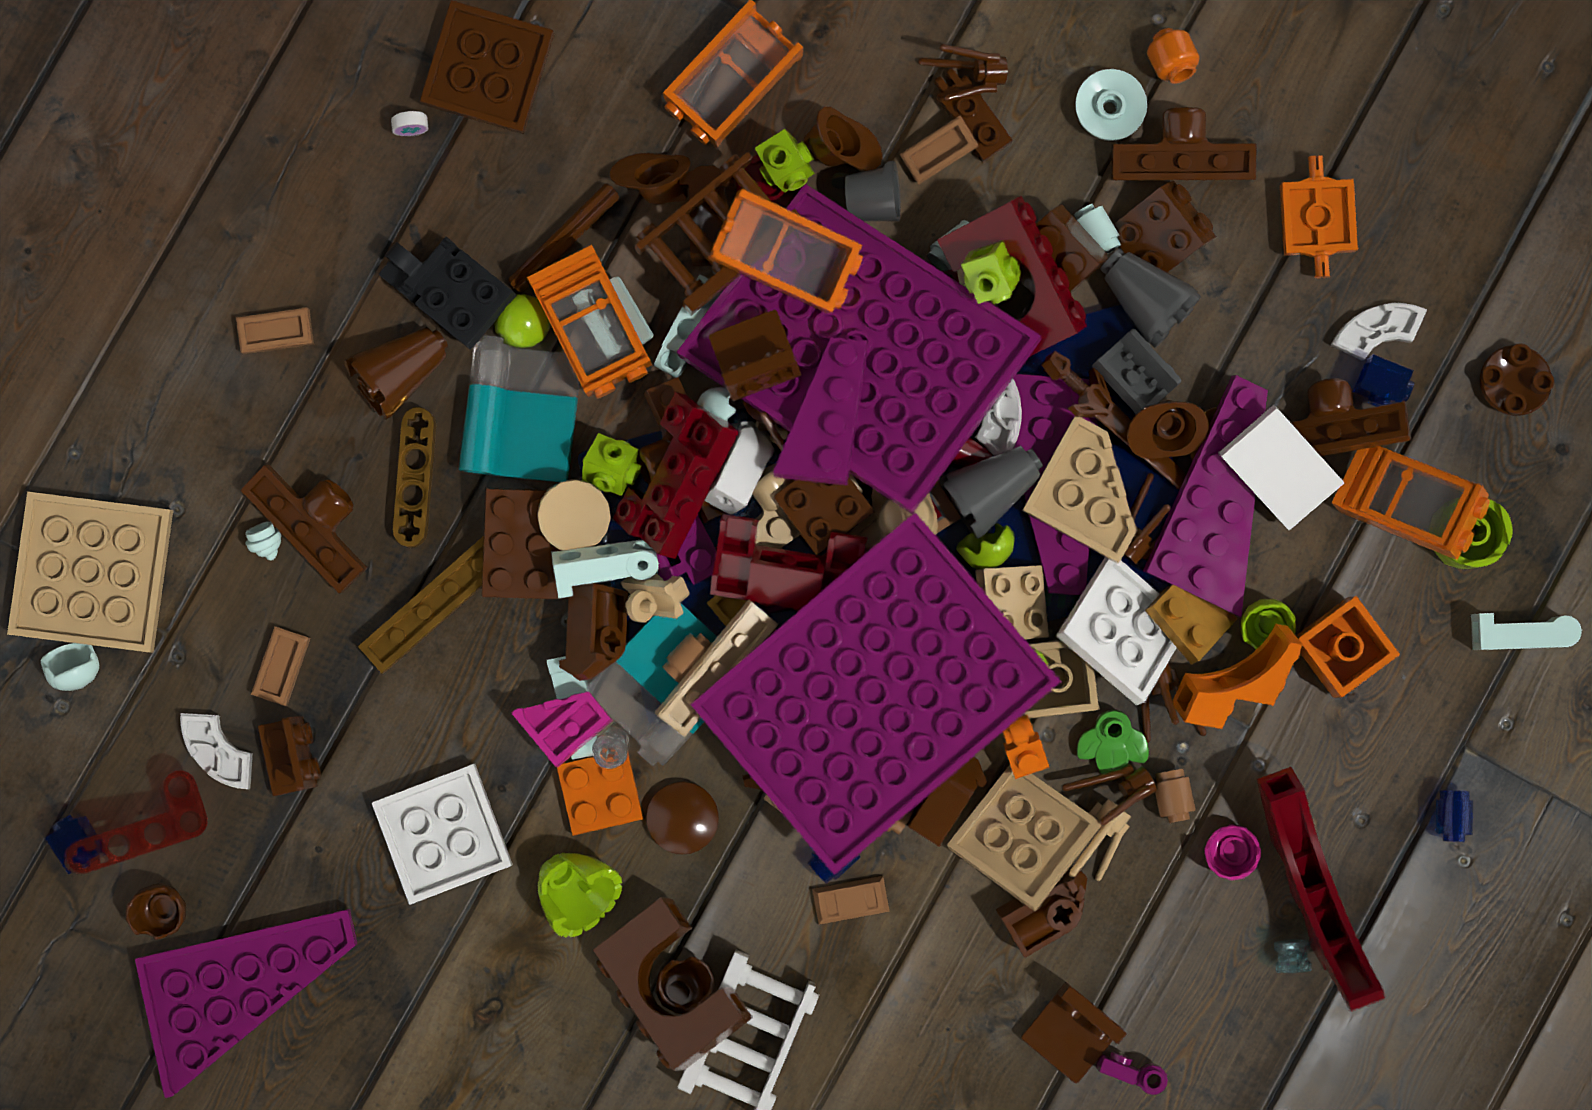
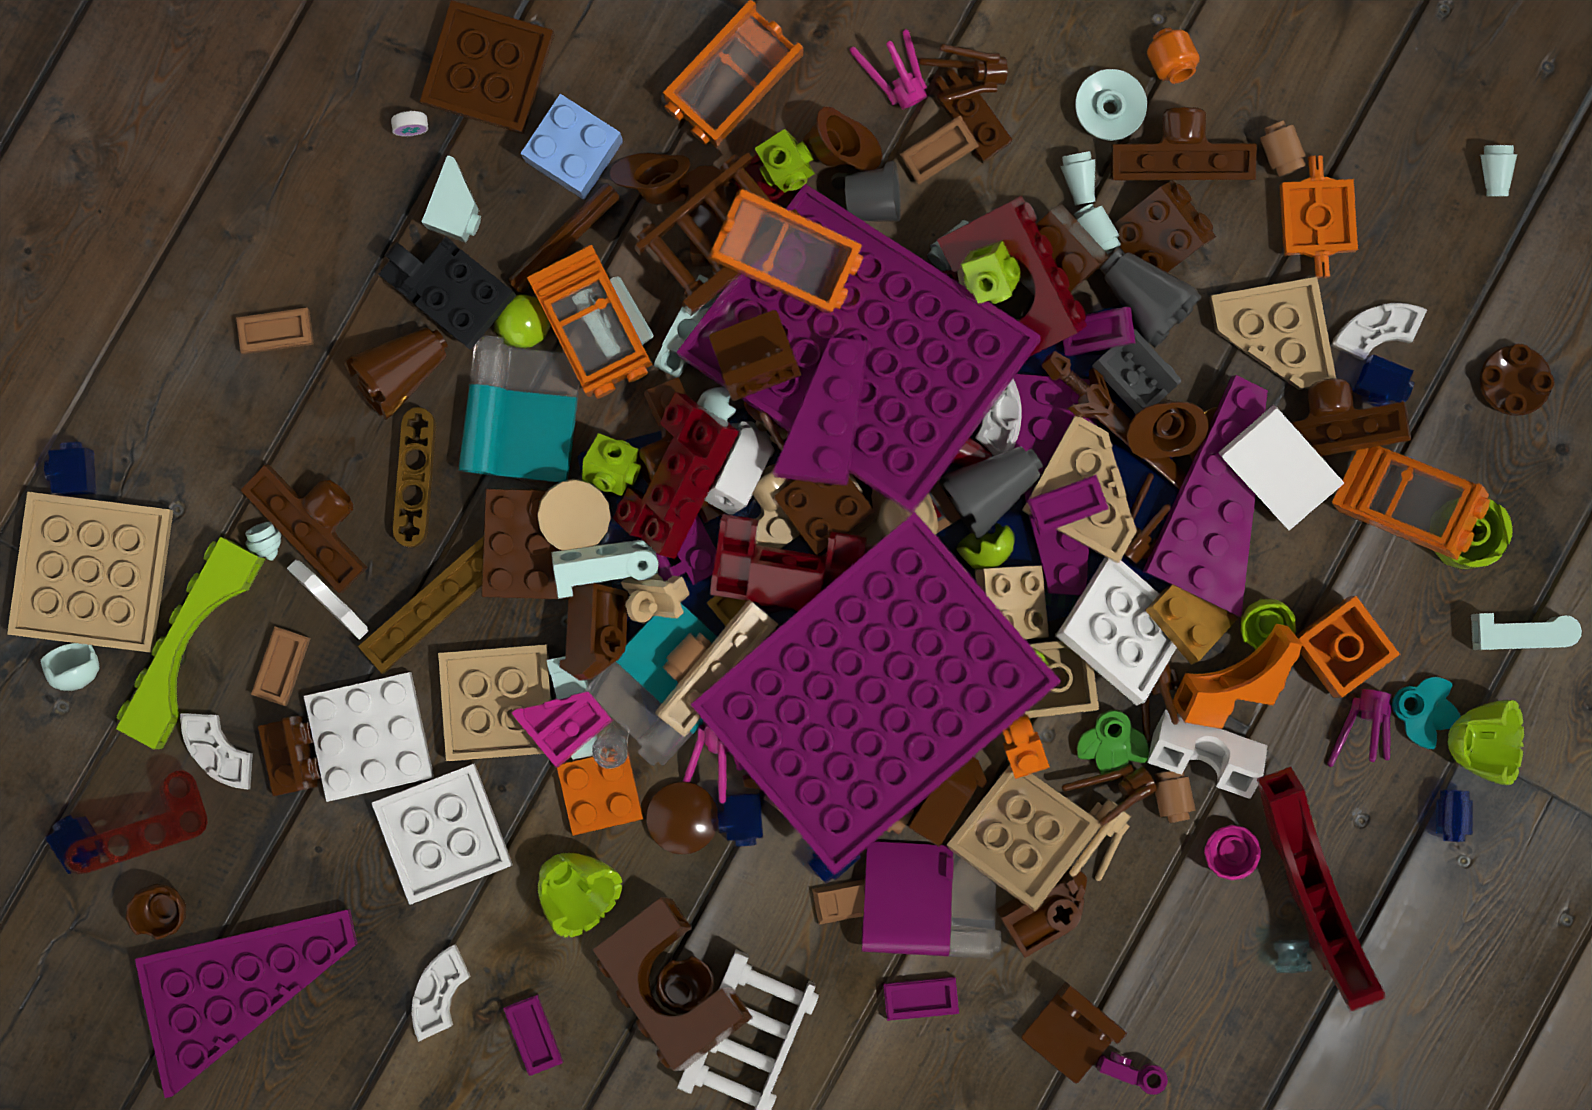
none -> clear blue brick [44,442,97,496]
none -> lime arch [116,537,265,750]
none -> white tile [287,560,368,640]
none -> white plate [304,672,434,802]
none -> white tile [412,944,471,1042]
none -> light aqua slope [422,155,481,243]
none -> tan plate [438,645,552,761]
none -> magenta tile [503,994,564,1076]
none -> light blue brick [521,94,623,200]
none -> dark pink plant [683,723,743,803]
none -> clear blue brick [718,793,764,847]
none -> dark pink plant [850,29,927,110]
none -> magenta door [861,841,1001,959]
none -> magenta tile [883,976,959,1021]
none -> magenta tile [1027,475,1109,535]
none -> light aqua cone [1060,151,1096,205]
none -> magenta tile [1063,307,1136,356]
none -> white arch [1147,709,1268,799]
none -> tan plate [1209,277,1336,390]
none -> medium nougat brick [1260,121,1306,177]
none -> magenta plant [1327,689,1392,767]
none -> teal plate [1392,677,1461,749]
none -> lime hair [1447,700,1524,785]
none -> light aqua cone [1480,145,1517,196]

